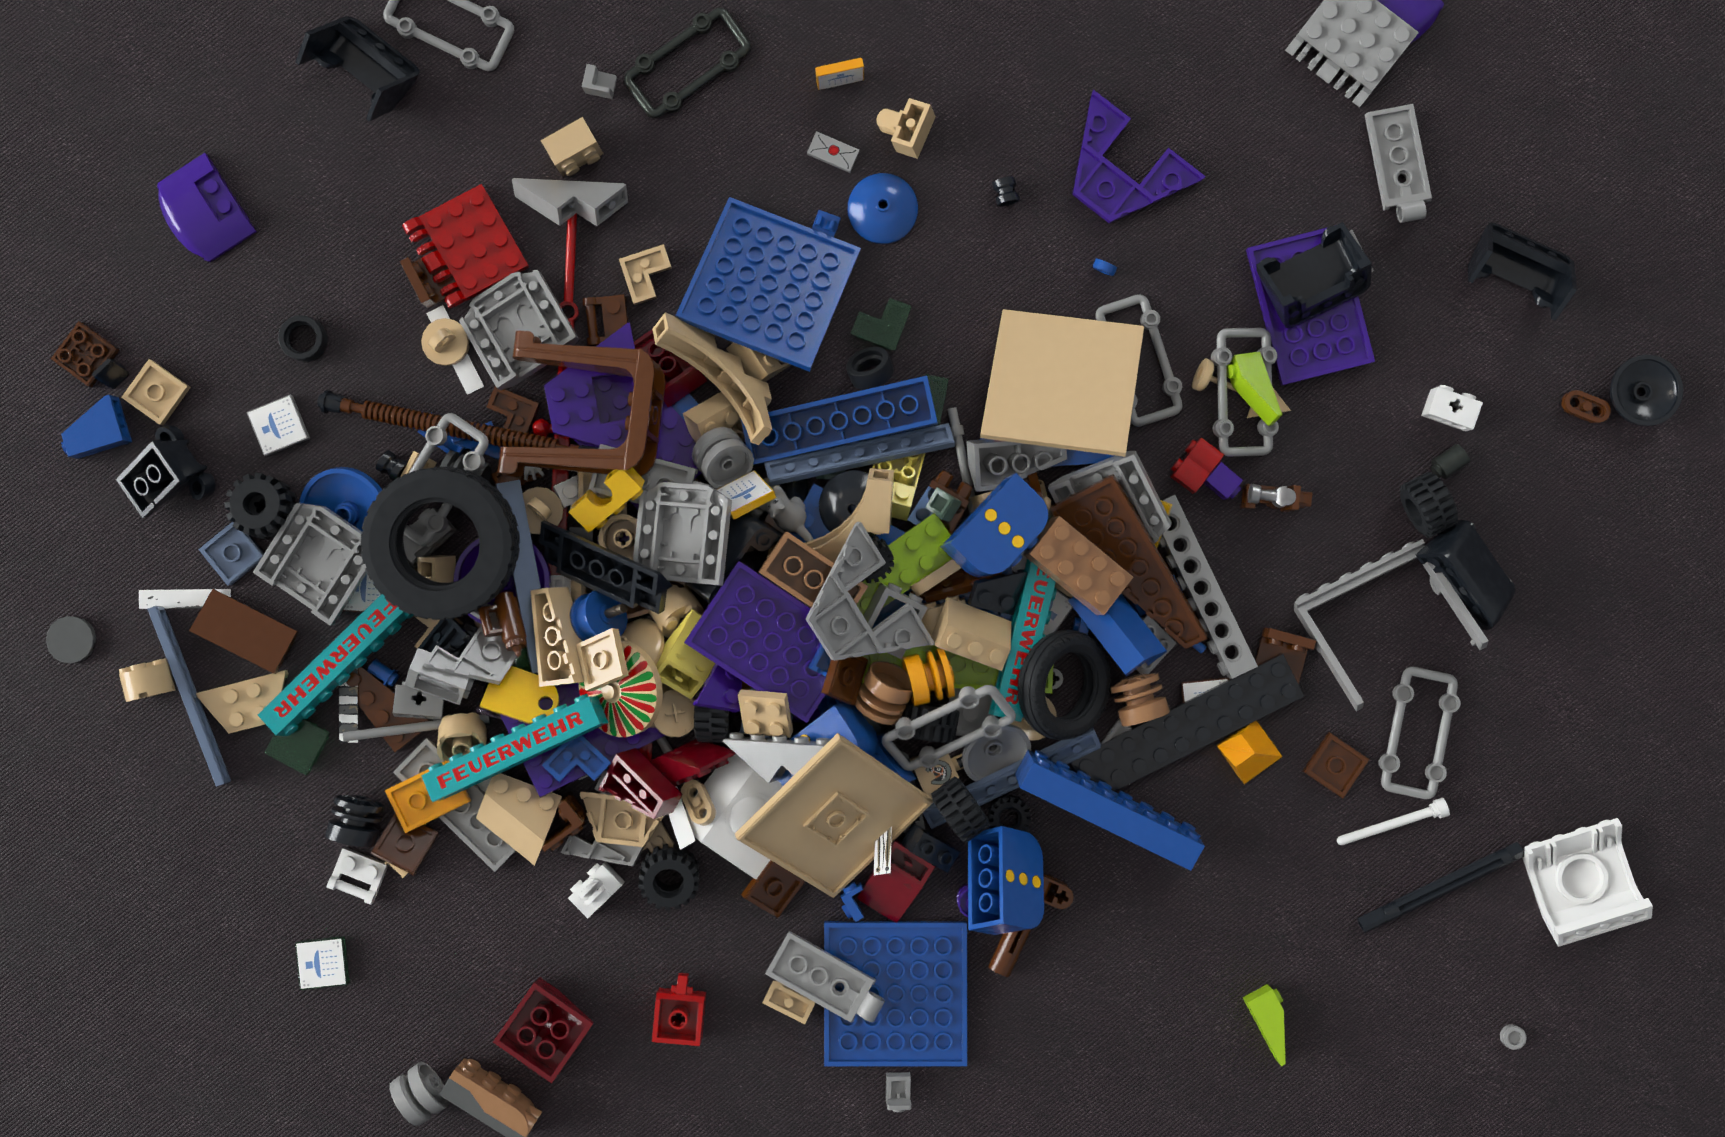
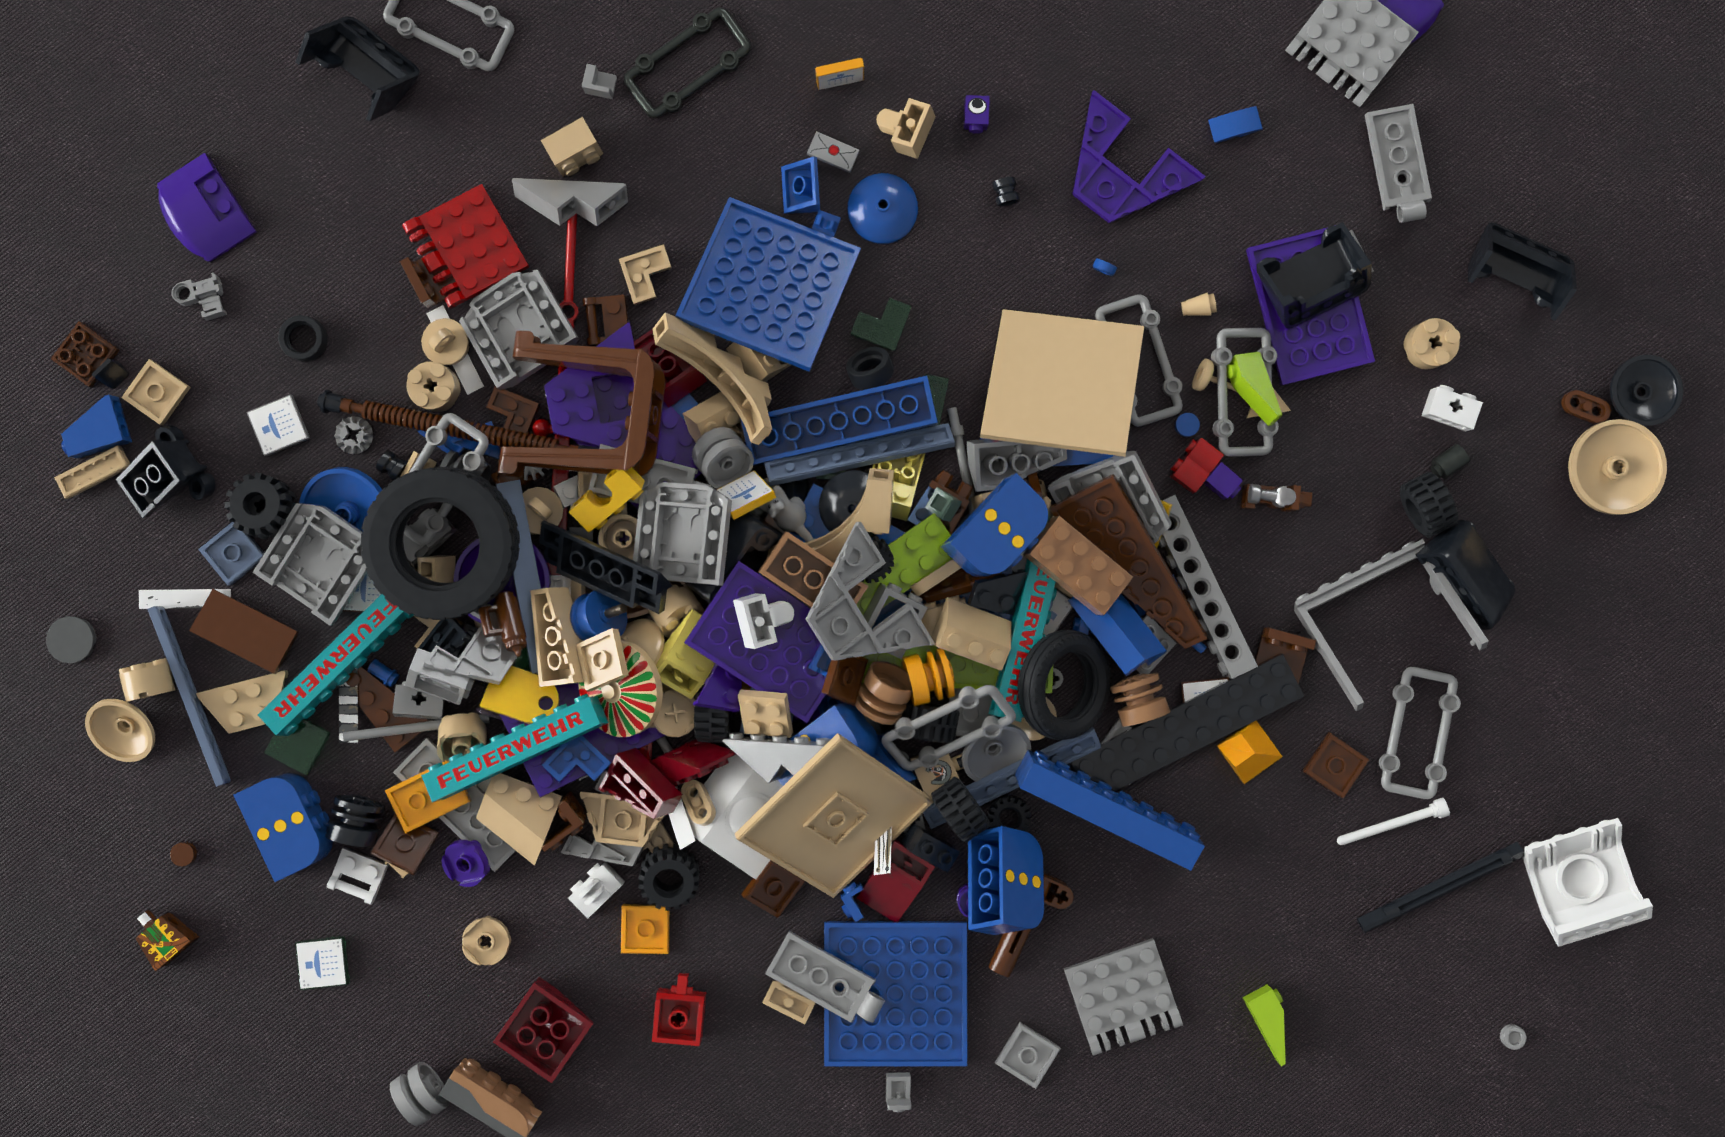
none -> tan plate [54,445,130,499]
none -> tan dish [85,699,155,762]
none -> torso [136,910,199,971]
none -> reddish brown tile [170,842,197,866]
none -> light grey piece [172,273,227,321]
none -> blue brick [234,773,333,882]
none -> light grey gear [334,416,373,454]
none -> tan brick [407,362,461,412]
none -> dark purple plate [442,840,490,887]
none -> tan plate [462,916,511,965]
none -> light orange tile [621,904,670,954]
none -> white brick [733,593,794,649]
none -> blue slope [781,157,820,214]
none -> dark purple brick [963,95,990,133]
none -> light grey tile [995,1022,1061,1089]
none -> light grey hinge [1063,938,1183,1056]
none -> blue tile [1175,413,1200,437]
none -> tan cone [1181,292,1217,316]
none -> blue slope [1208,106,1263,144]
none -> tan brick [1403,318,1460,369]
none -> tan dish [1568,419,1667,515]

